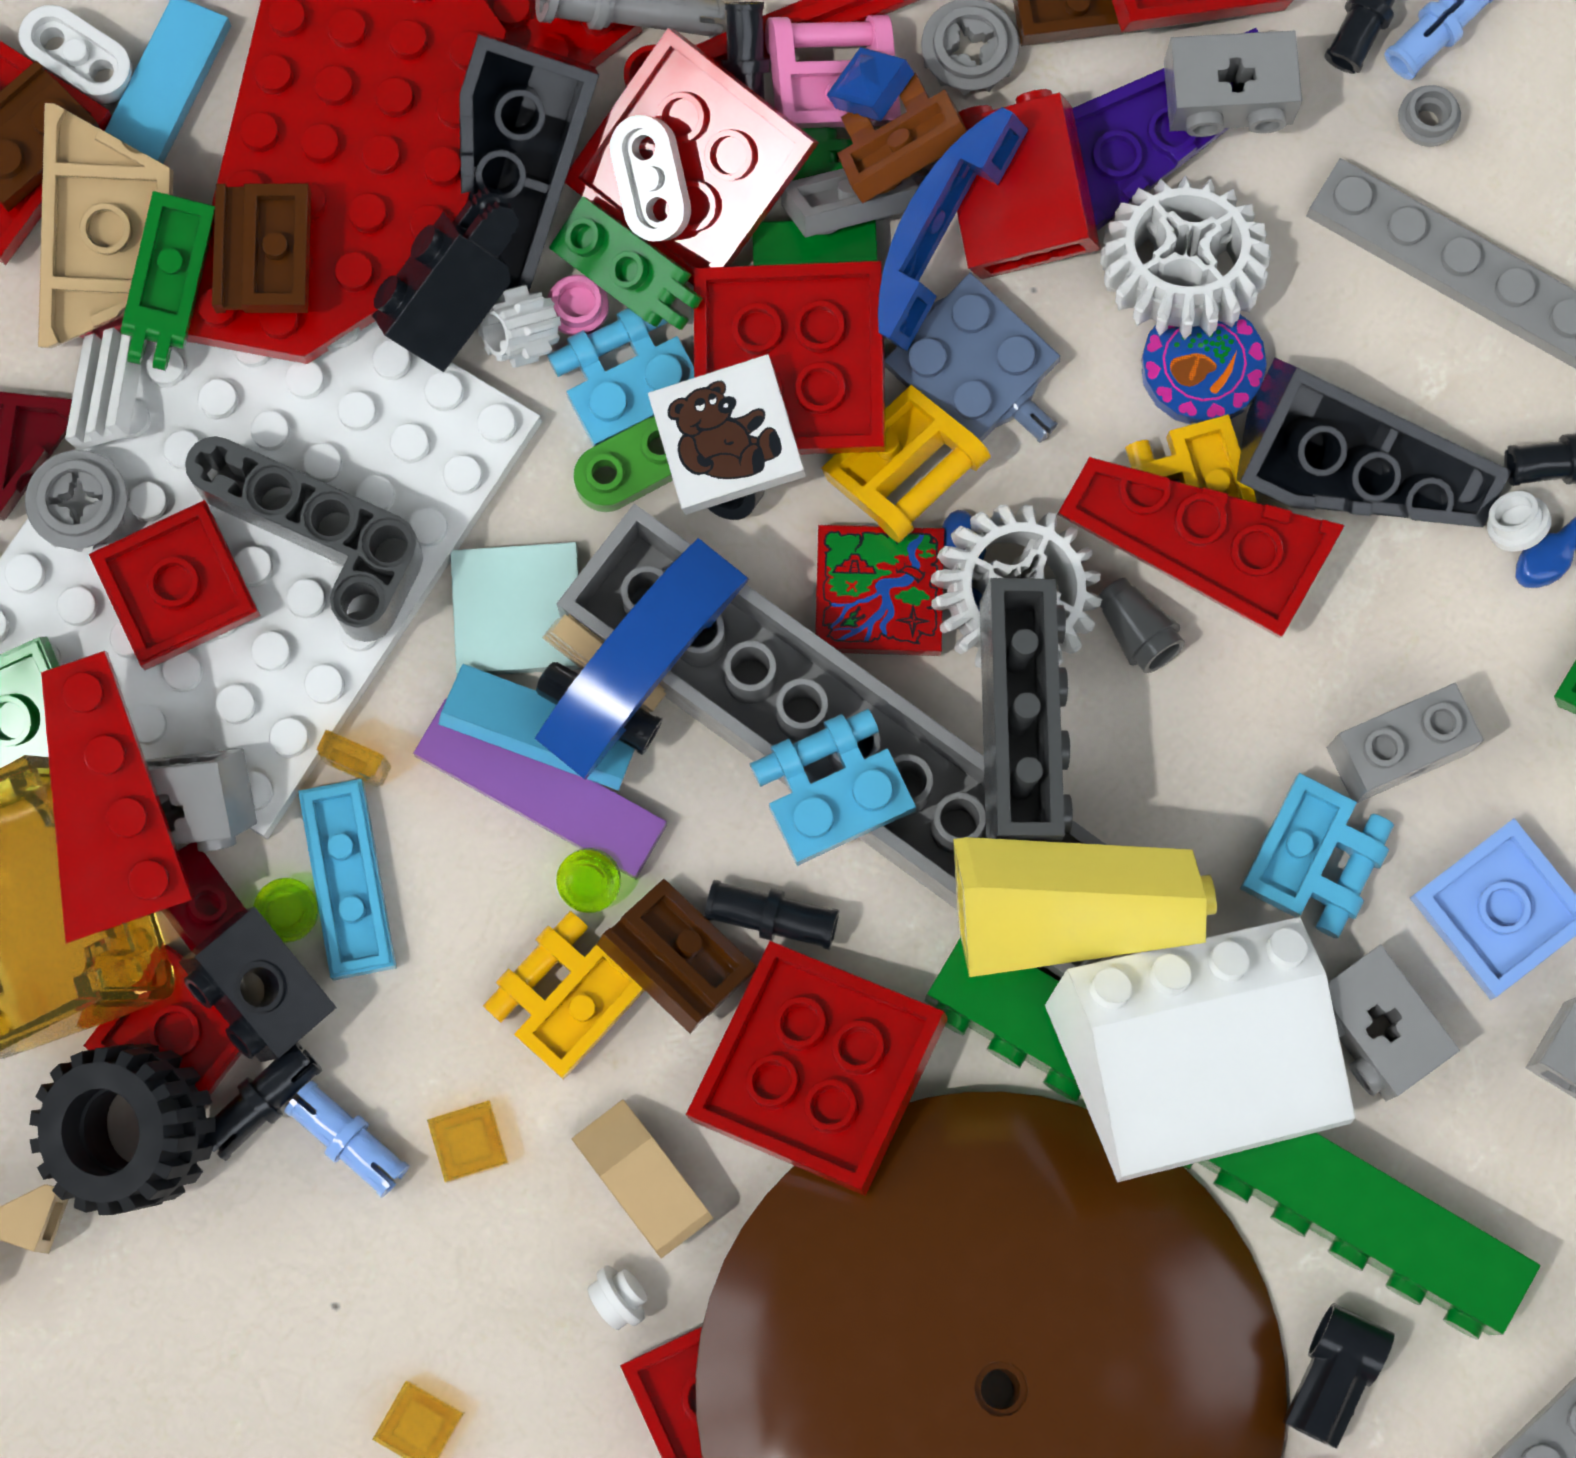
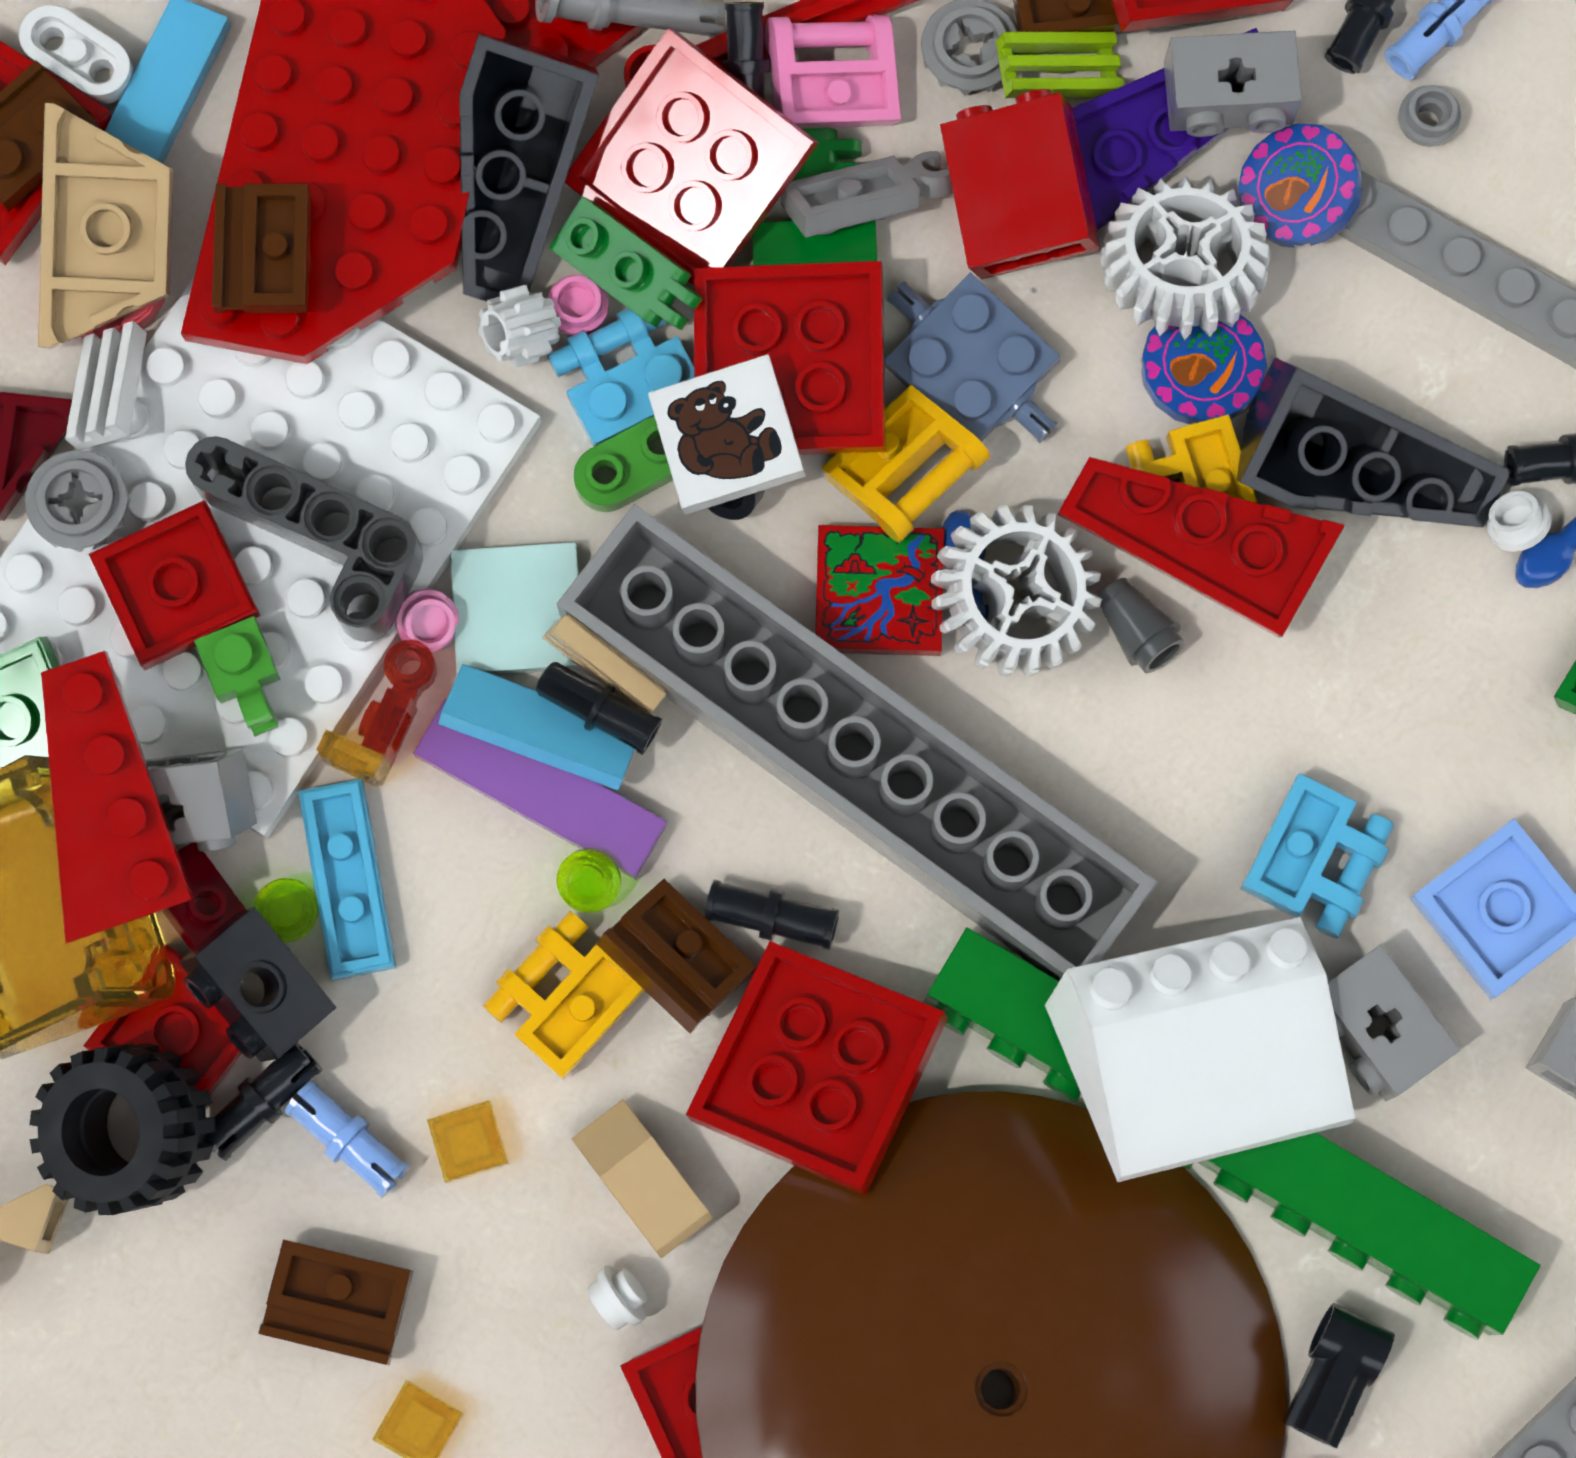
green hinge [121,191,215,371] -> none
black hinge [372,186,520,372] -> none
blue slope [534,538,749,780] -> none
white plate [610,115,691,241] -> none
medium azure plate [750,709,916,866] -> none
blue tile [827,47,915,121] -> none
dark orange plate [837,72,967,204] -> none
blue slope [878,107,1028,351] -> none
light yellow slope [953,837,1217,977] -> none
dark grey brick [979,578,1073,842] -> none
light grey brick [1326,682,1484,803] -> none
none -> bright green plate [194,616,281,737]
none -> reddish brown plate [258,1239,414,1365]
none -> clear red plate [358,640,437,767]
none -> bright pink plate [395,588,459,652]
none -> lime tile [996,32,1124,98]
none -> blue tile [1238,123,1362,248]

